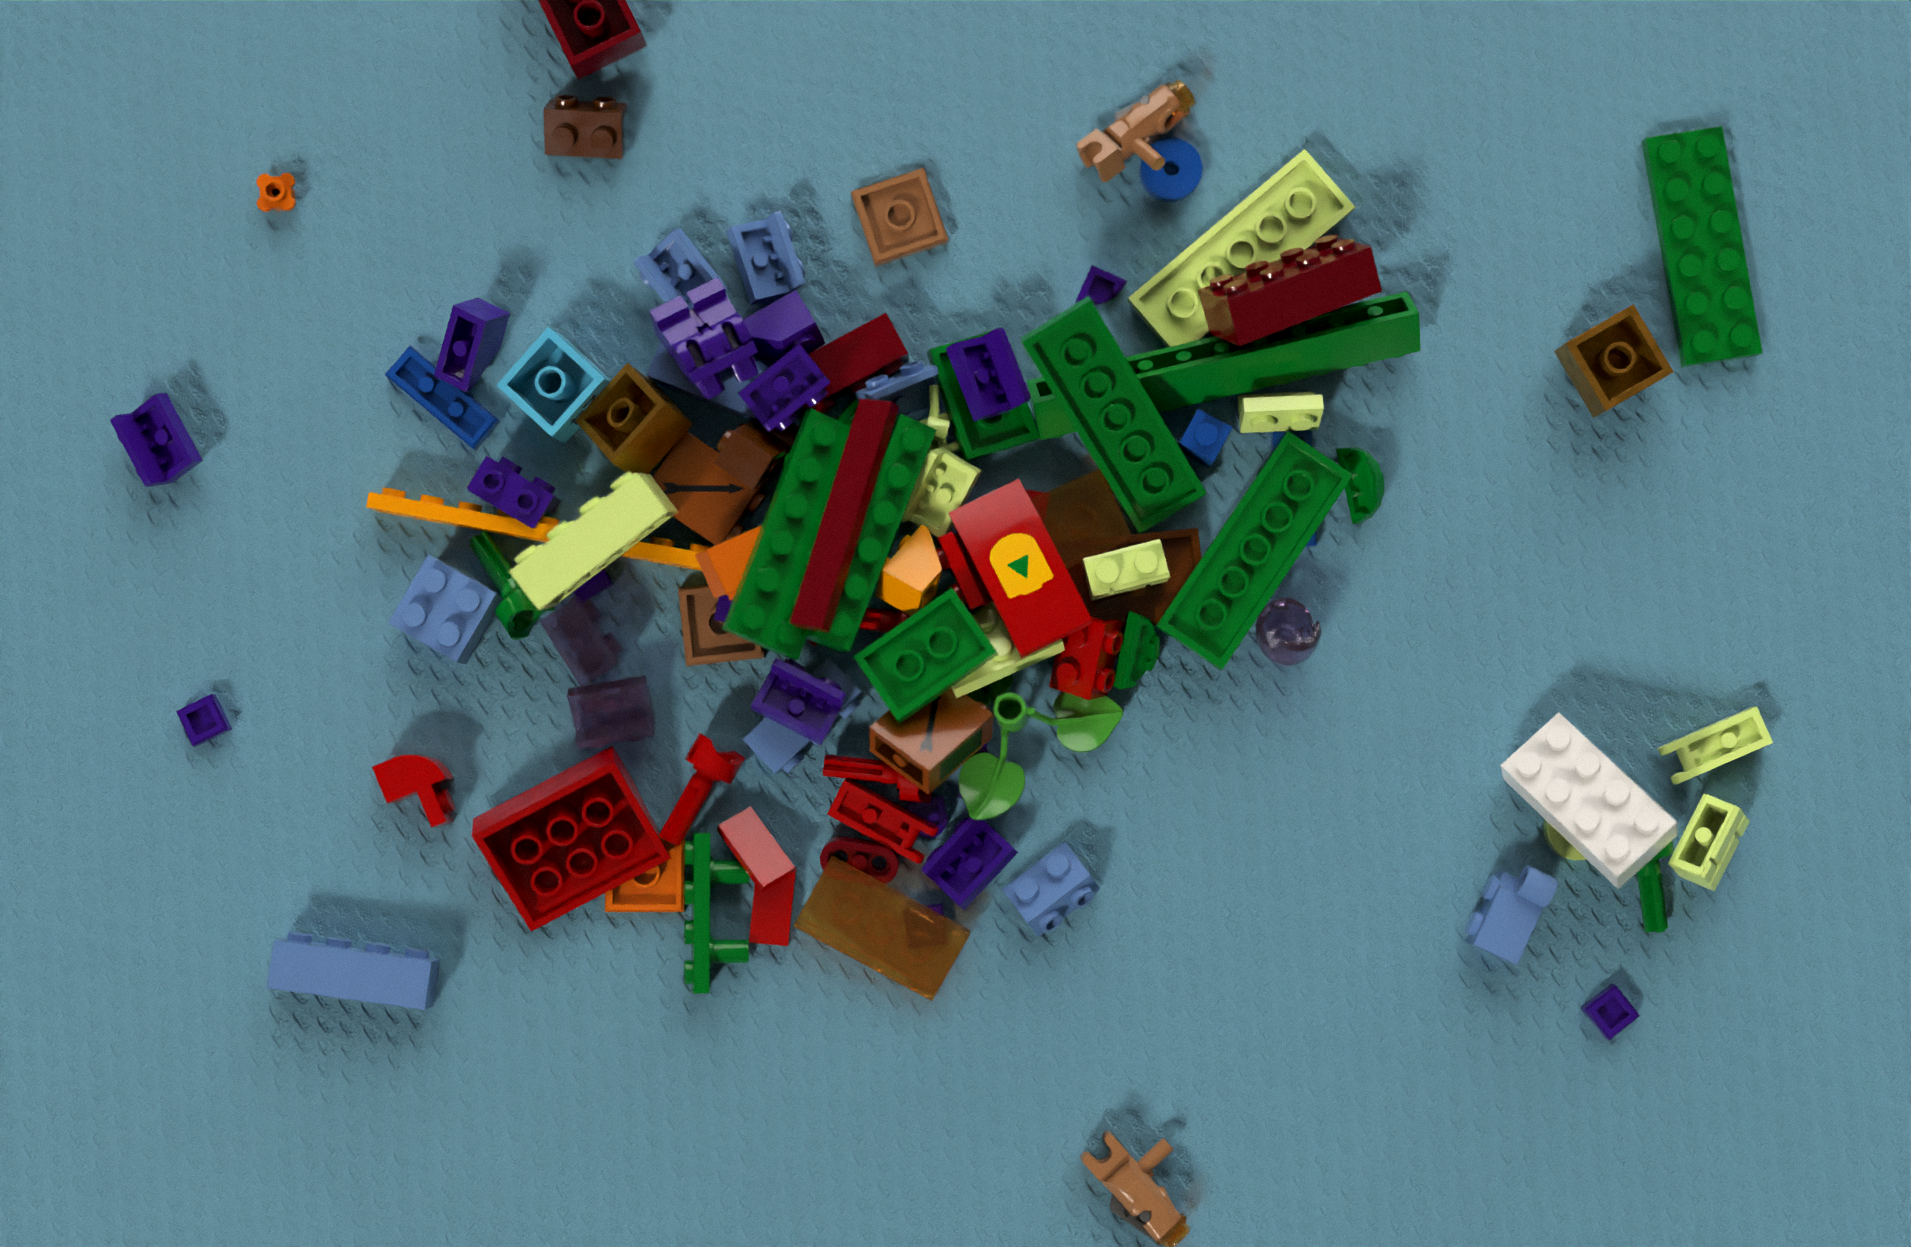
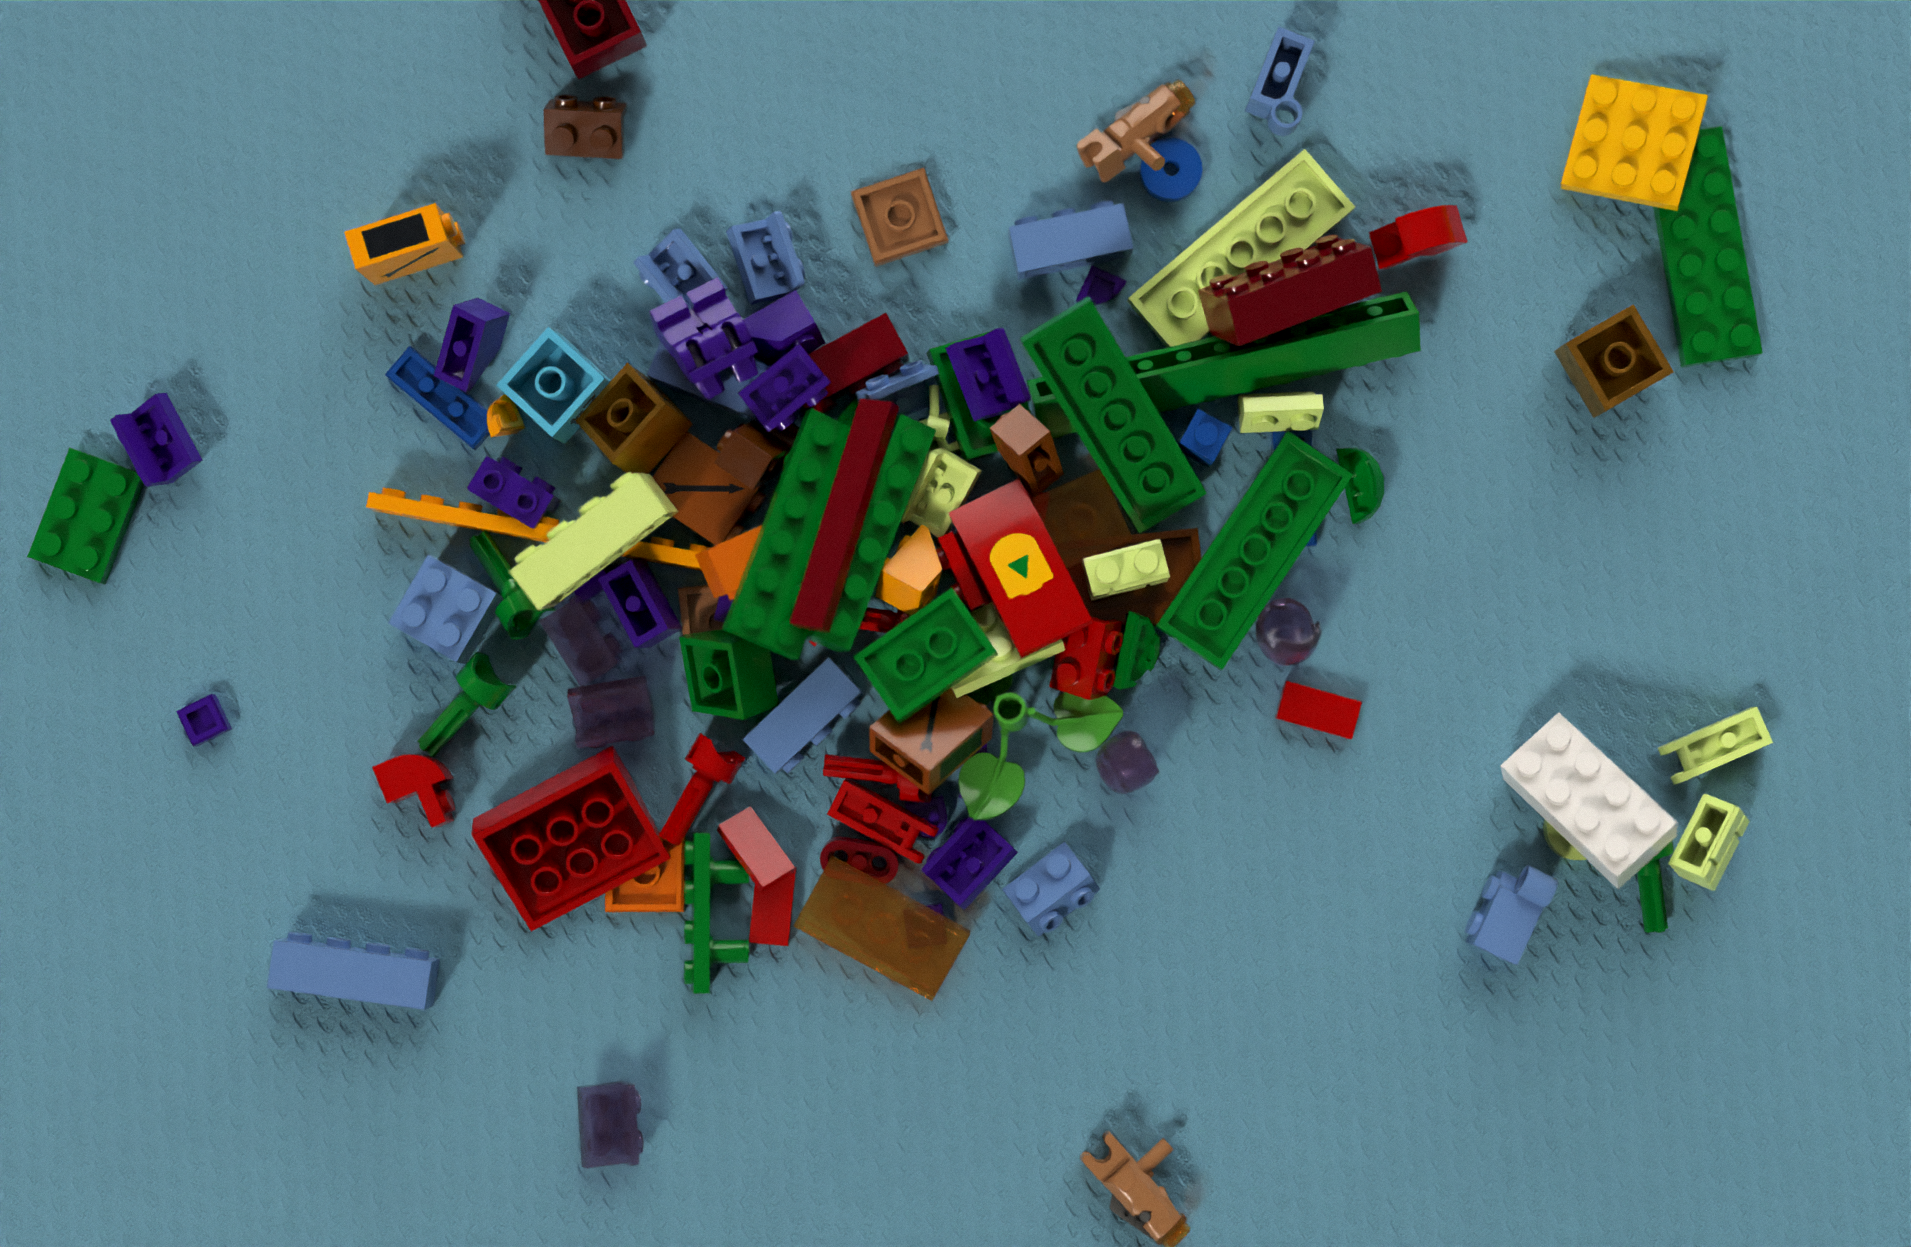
orange plate [256,173,296,212] -> none
dark purple bracket [751,658,846,746] -> none
dark purple tile [1581,983,1640,1040] -> none
none -> green plate [27,447,144,585]
none -> light orange brick [344,203,465,285]
none -> green piece [418,652,517,757]
none -> light orange tile [487,394,525,438]
none -> clear purple bracket [577,1081,644,1169]
none -> dark purple brick [598,559,683,648]
none -> green slope [679,629,779,720]
none -> dark orange slope [990,404,1064,498]
none -> medium blue brick [1008,200,1133,280]
none -> clear purple helmet [1095,731,1159,794]
none -> medium blue hinge [1245,27,1315,136]
none -> red tile [1274,680,1362,740]
none -> red brick [1368,205,1468,269]
none -> yellow plate [1561,74,1708,211]

